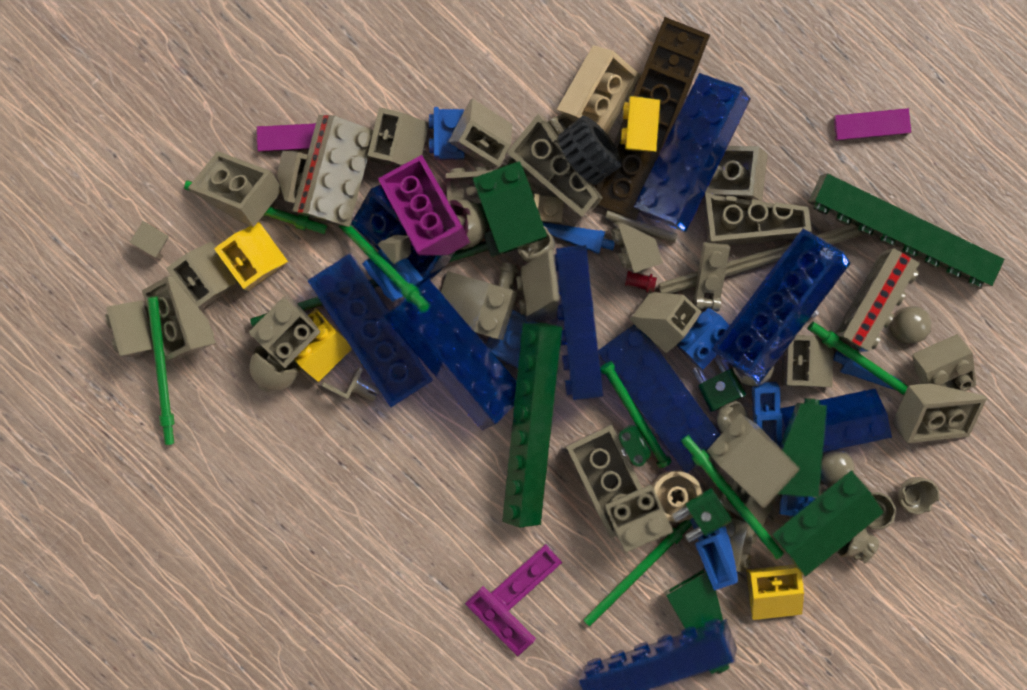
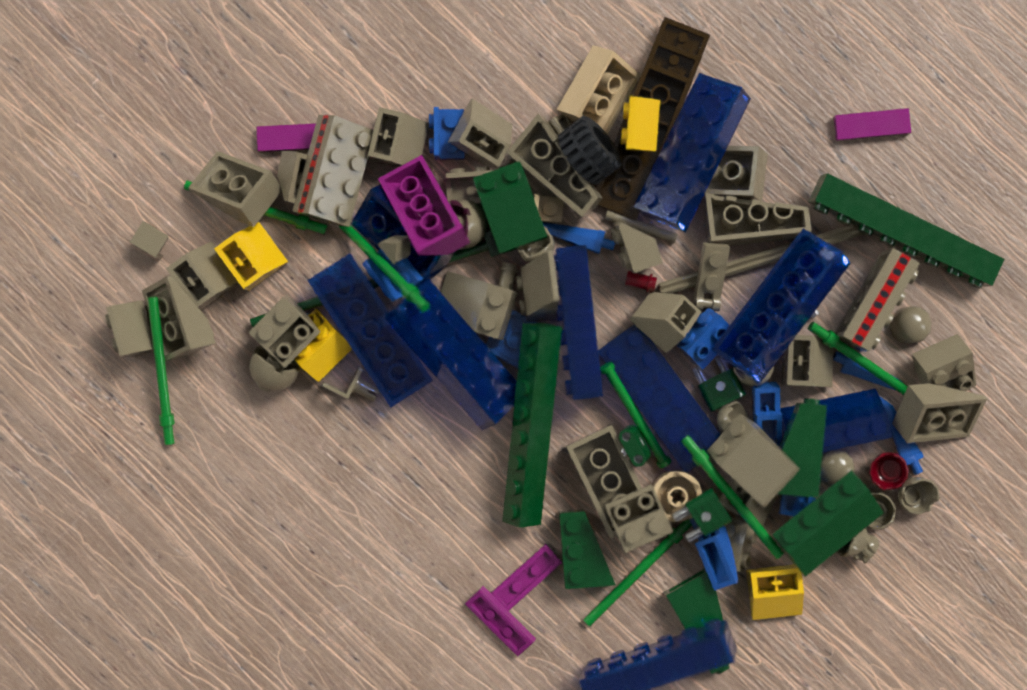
none -> dark green wedge [559,509,616,589]
none -> dark red hair [869,452,909,490]
none -> blue bar [879,396,924,475]

